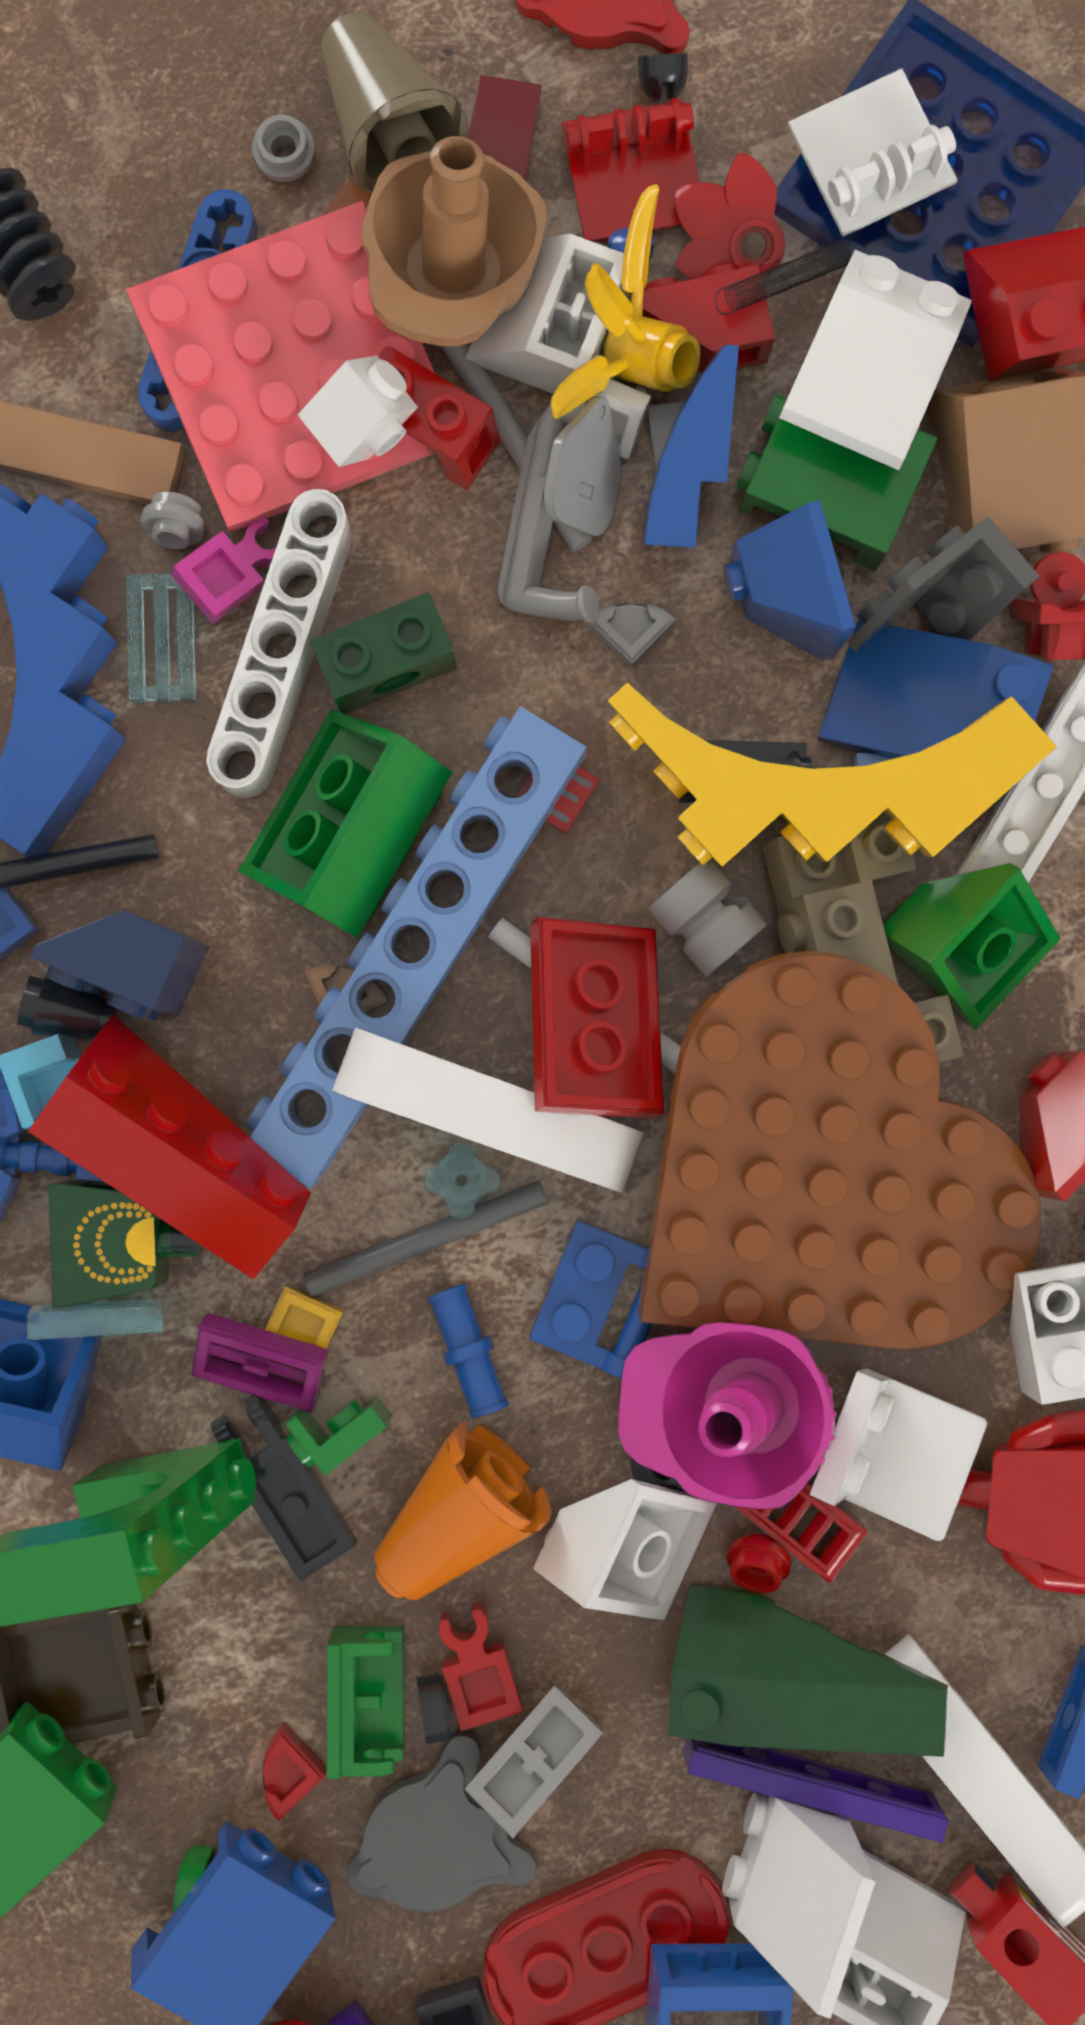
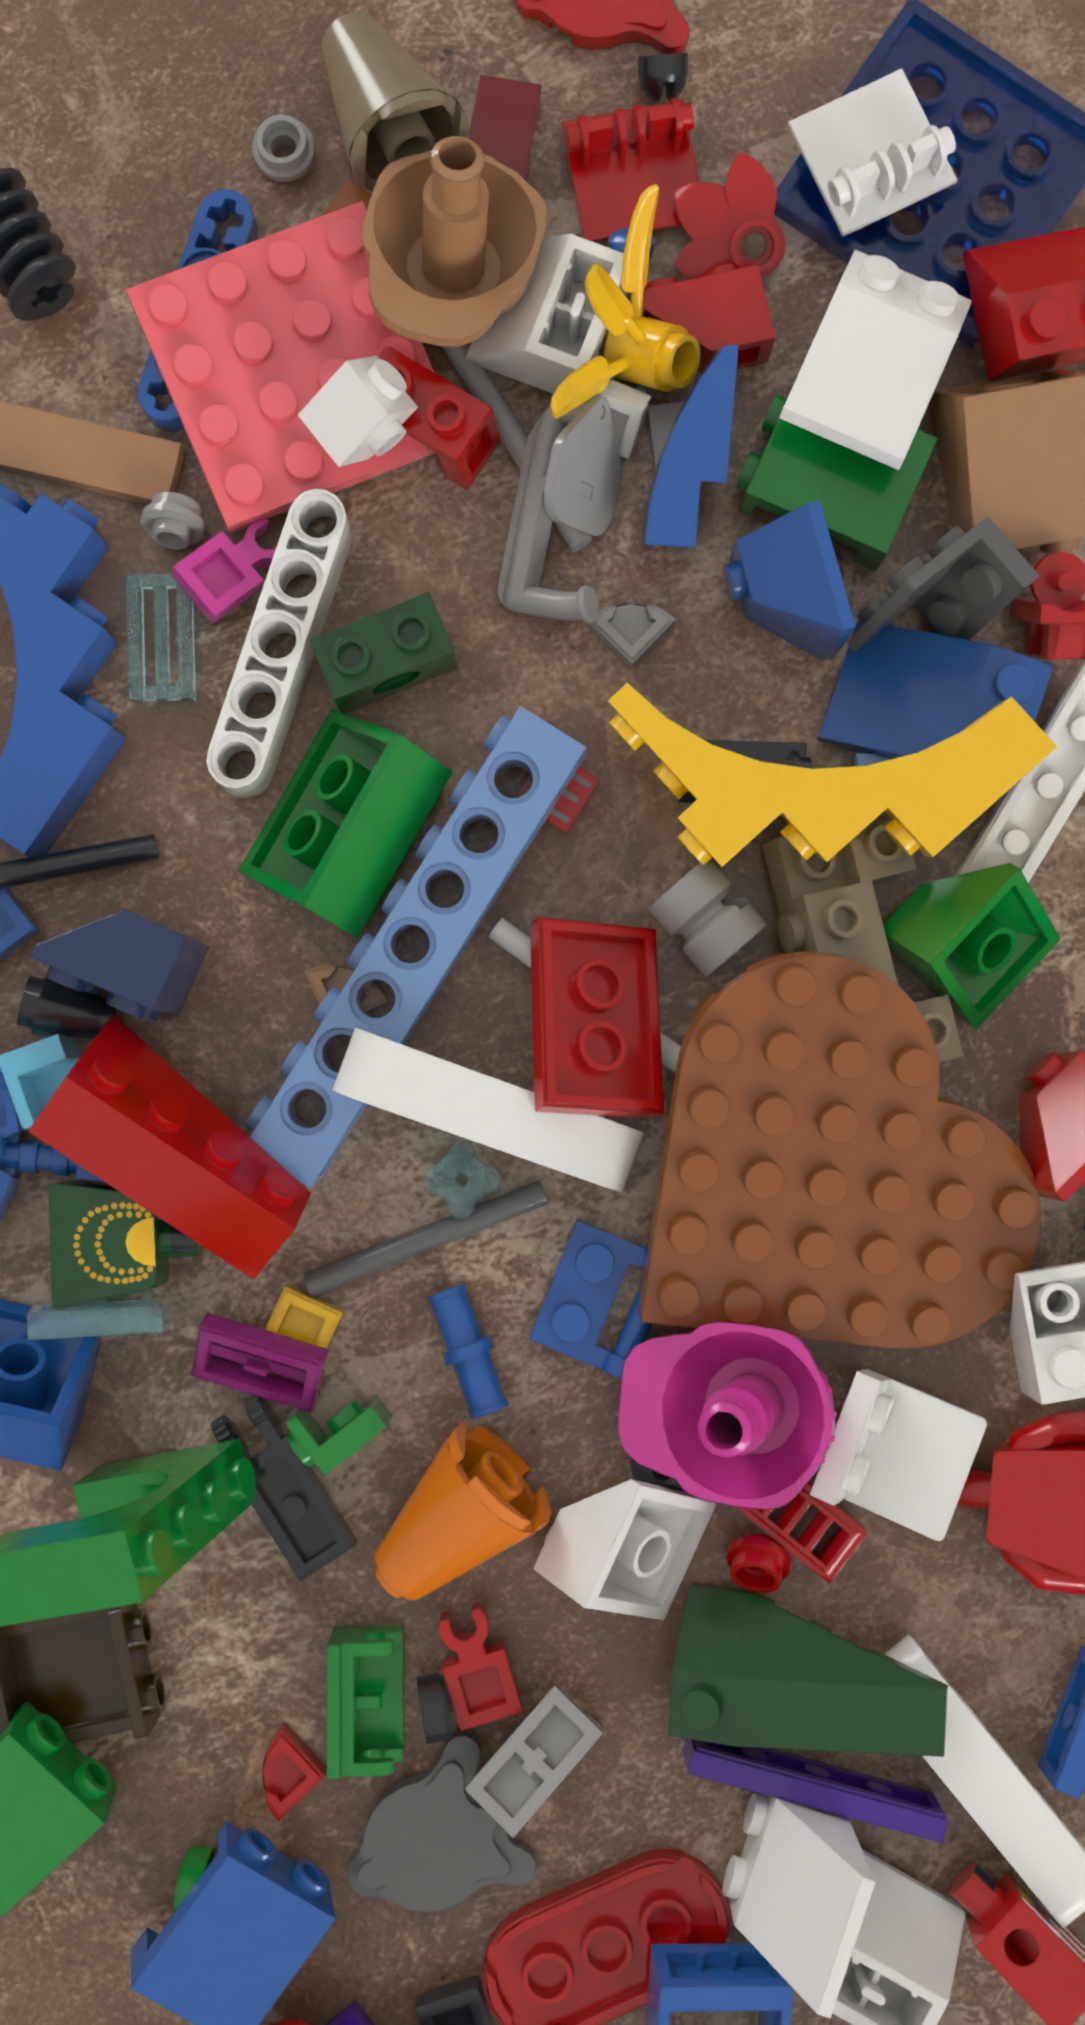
black piece [714,235,865,315] -> none

